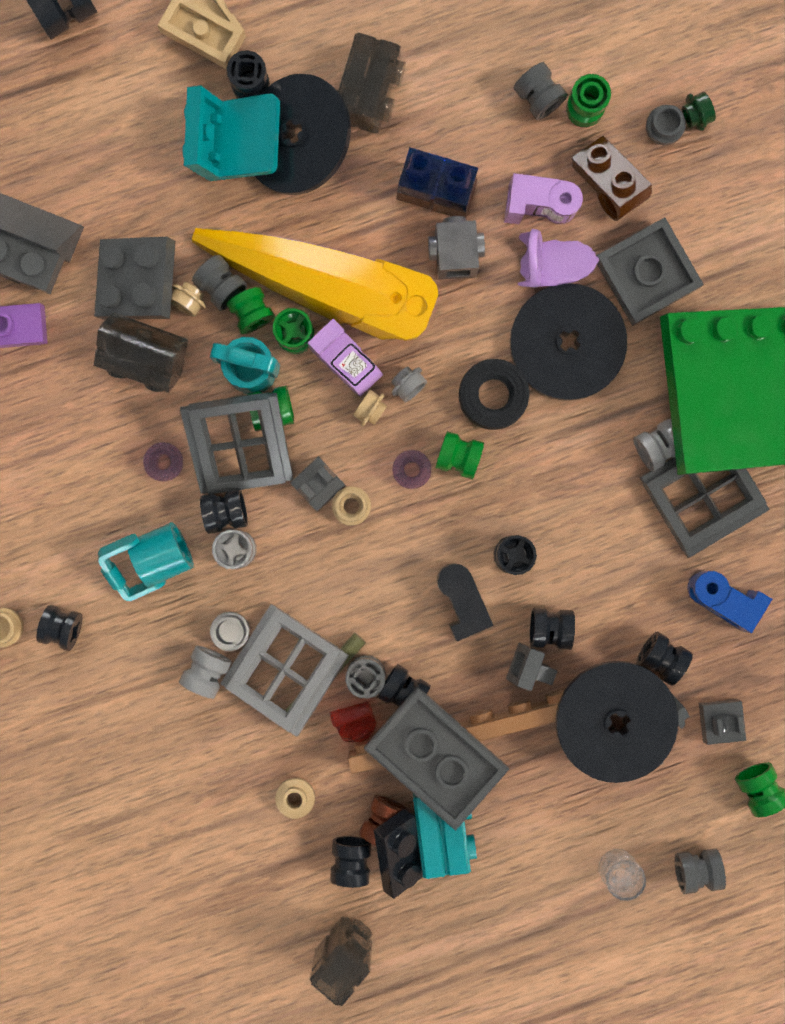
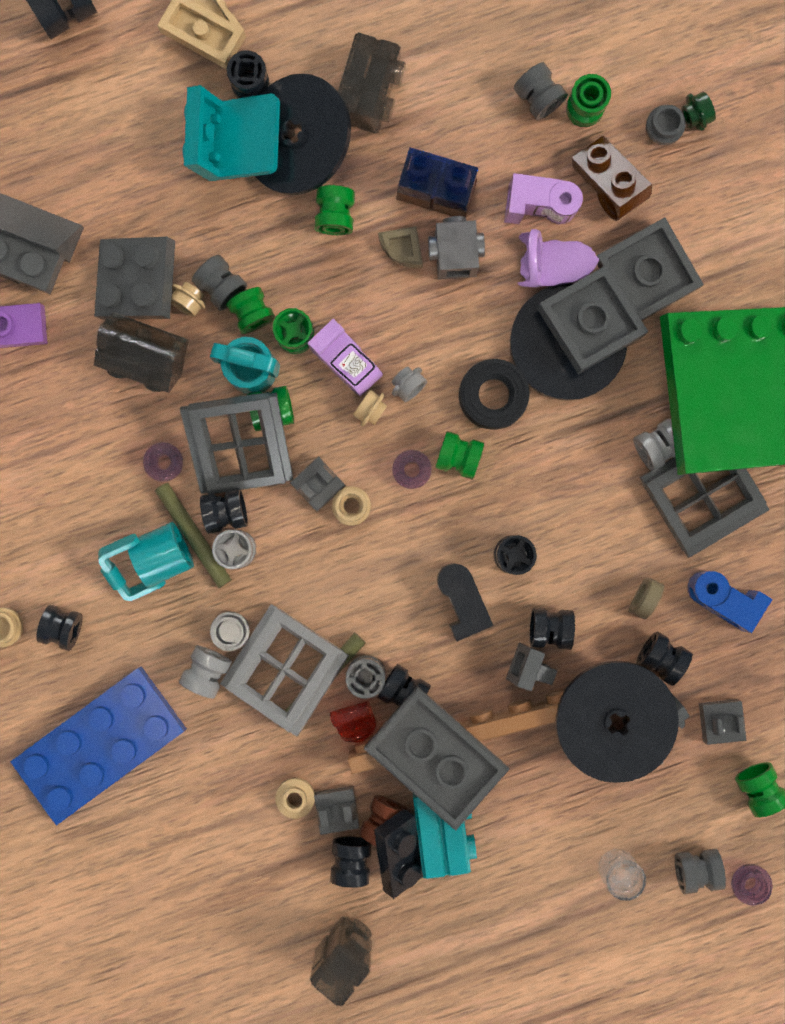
yellow piece [192,228,438,341] -> none
none -> blue plate [10,666,187,826]
none -> olive bar [155,483,232,588]
none -> green wheel [314,185,355,236]
none -> dark grey tile [314,786,360,835]
none -> dark tan tile [378,226,423,268]
none -> dark grey plate [537,266,649,374]
none -> dark tan tile [628,578,664,619]
none -> plate [731,864,773,906]

